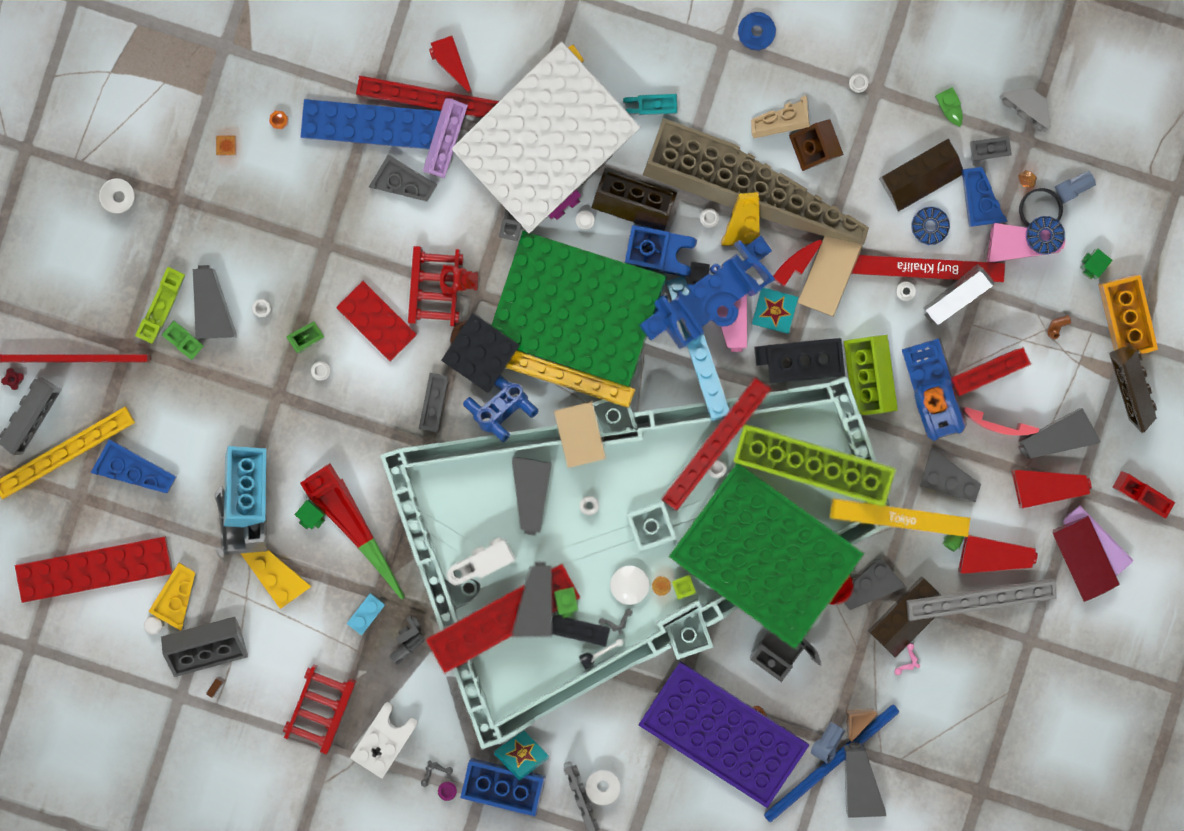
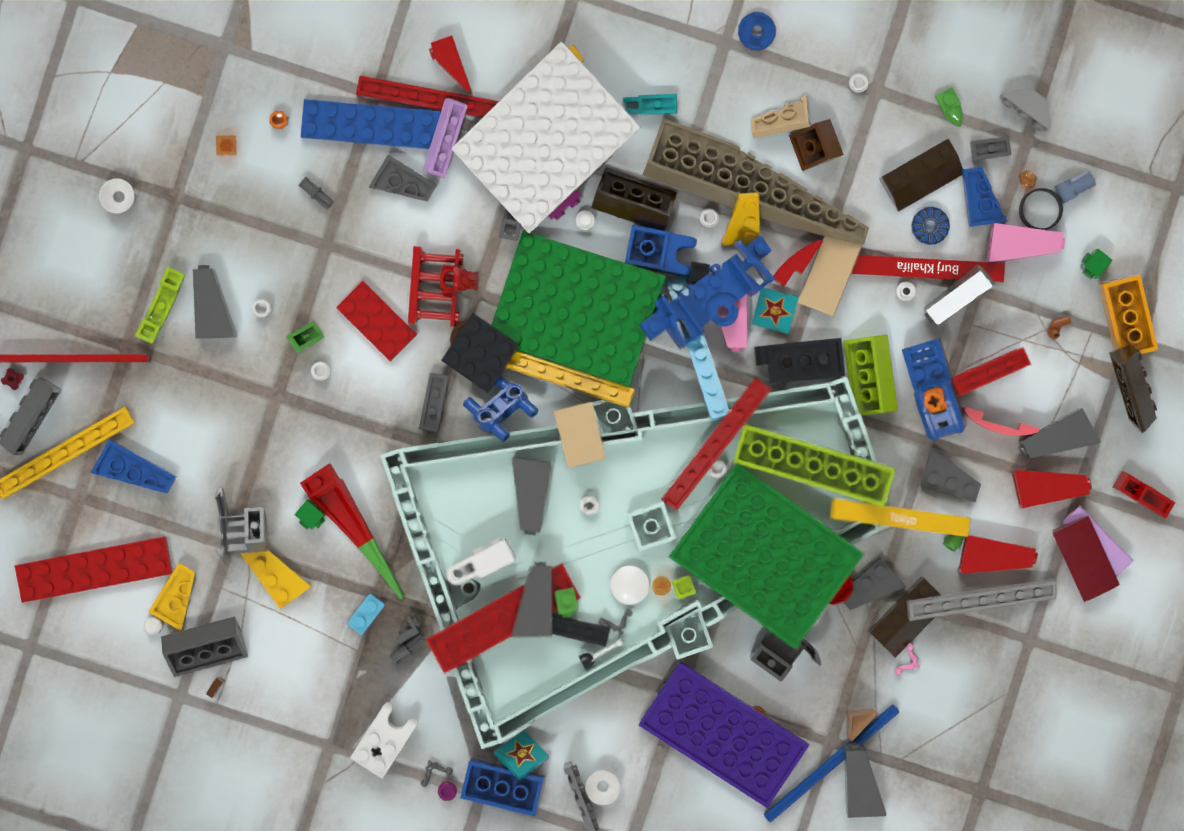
bright green slope [161,320,204,360] -> none
medium azure slope [223,446,266,527] -> none
red fence [283,664,357,755] -> none
sand blue piece [811,722,845,763] -> none
tile [1026,216,1065,255] -> none
none -> dark grey axle [299,177,334,209]

